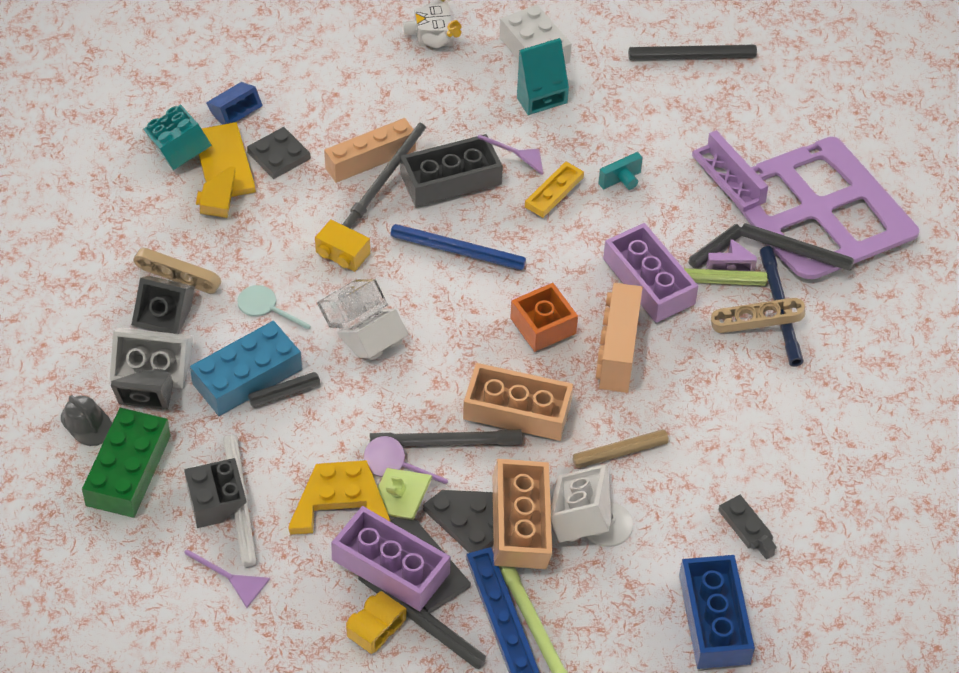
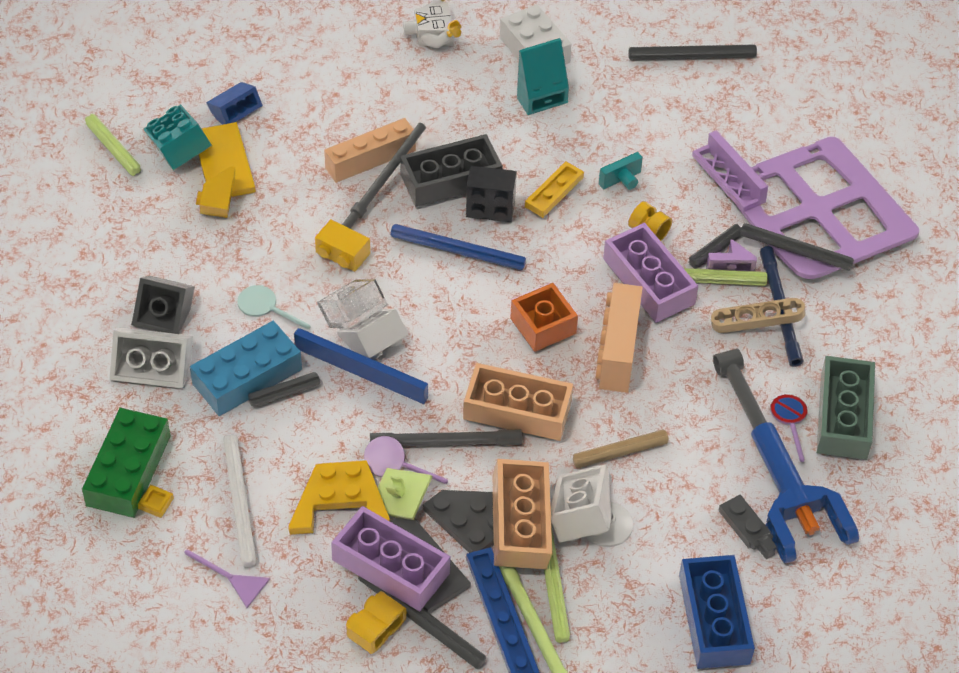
dark grey piece [61,395,112,446] -> none
dark grey slope [110,369,173,410] -> none
tan beam [133,248,221,294] -> none
dark grey slope [184,458,247,528] -> none
dark grey plate [247,127,311,179] -> none
lavender piece [478,135,543,175] -> none
none -> yellowish green axle [85,114,141,176]
none -> yellow tile [138,484,174,518]
none -> blue tile [294,328,428,404]
none -> black brick [466,166,517,223]
none -> yellowish green axle [544,525,570,643]
none -> yellow wheel [628,201,673,241]
none -> blue piece [713,348,859,563]
none -> piece [770,394,807,462]
none -> sand green brick [816,356,875,460]

